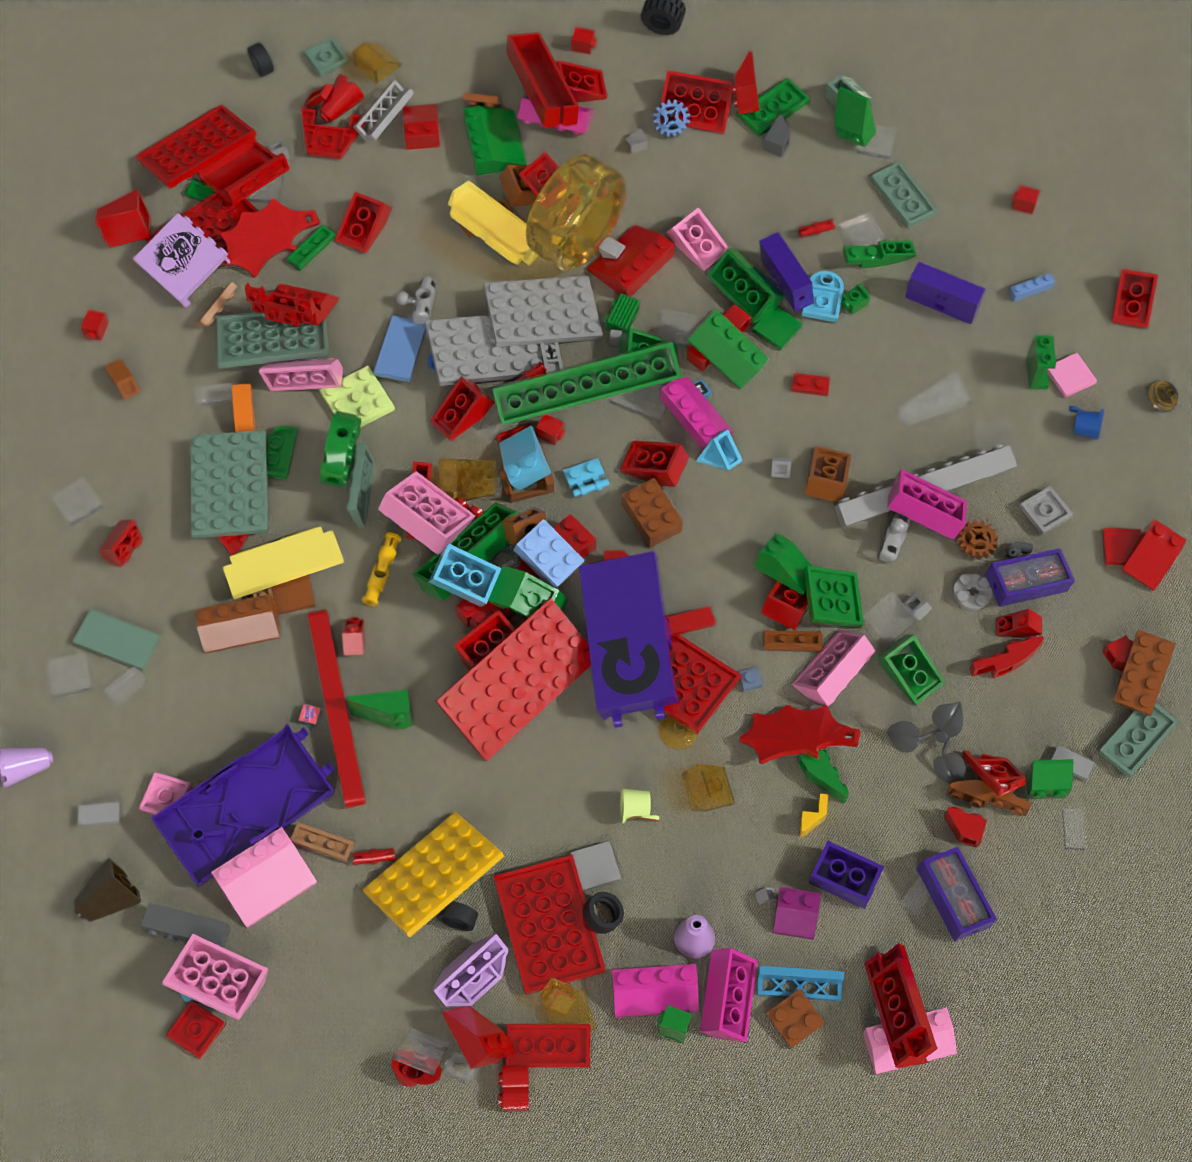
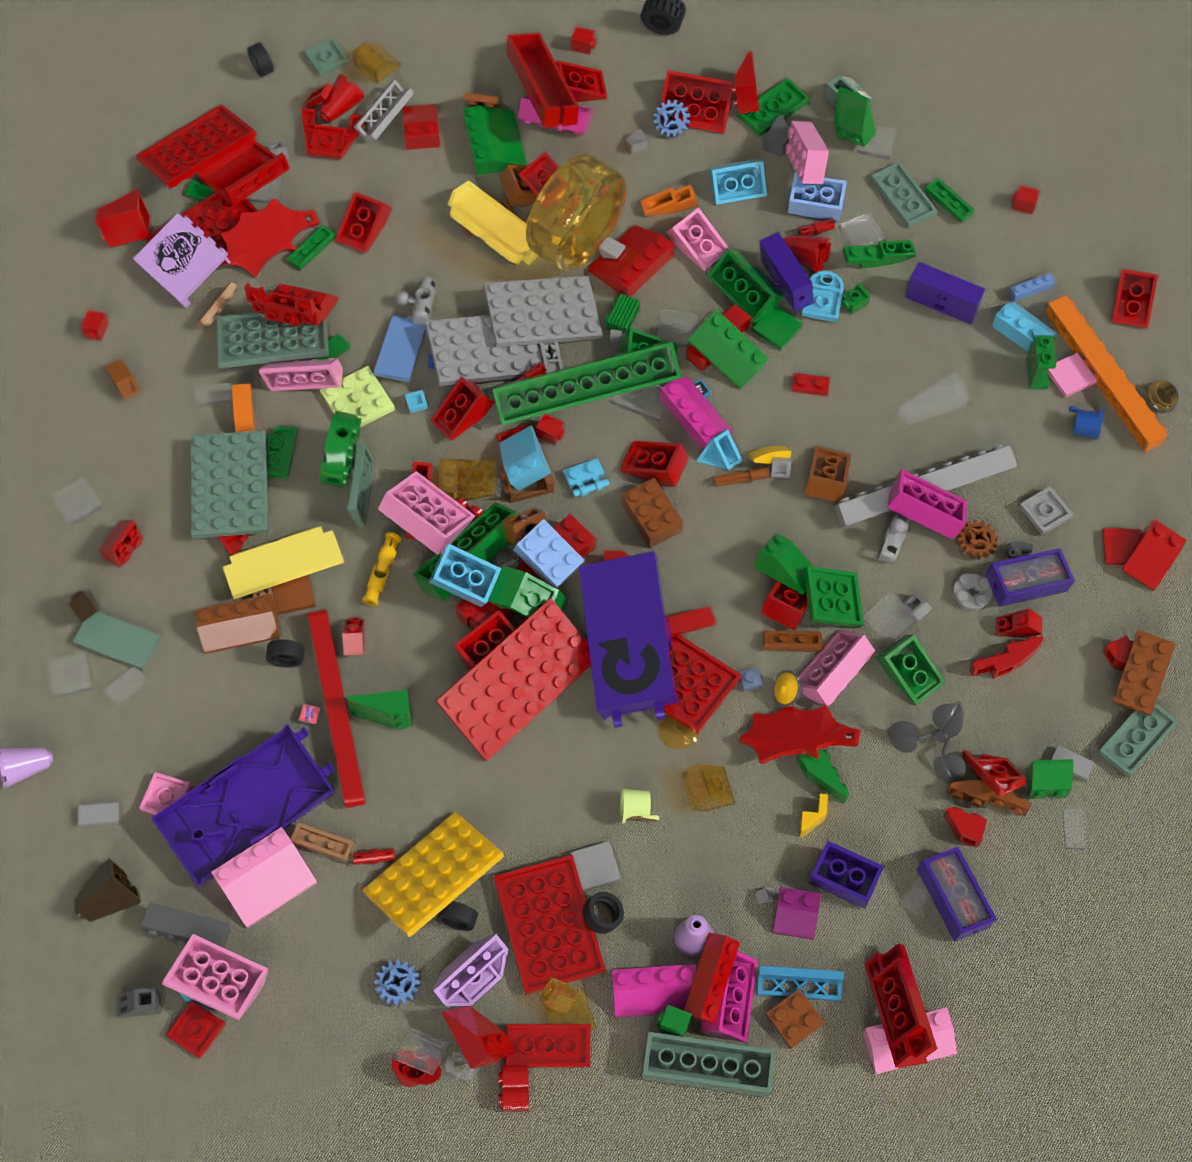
none -> dark brown slope [68,590,101,622]
none -> dark grey slope [117,987,160,1018]
none -> black tyre [266,639,304,668]
none -> green tile [313,333,350,360]
none -> medium blue gear [374,960,421,1007]
none -> medium azure plate [405,390,428,413]
none -> orange slope [640,184,699,216]
none -> sand green brick [642,1032,776,1098]
none -> red brick [684,932,740,1024]
none -> medium azure slope [708,159,767,205]
none -> dark orange axle [713,467,770,487]
none -> yellow slope [748,446,792,464]
none -> yellow piece [772,669,803,708]
none -> red cone [783,236,831,272]
none -> bright pink brick [785,121,829,184]
none -> light blue brick [788,173,847,222]
none -> green plate [925,178,975,224]
none -> medium azure slope [992,302,1057,352]
none -> orange brick [1045,295,1168,452]

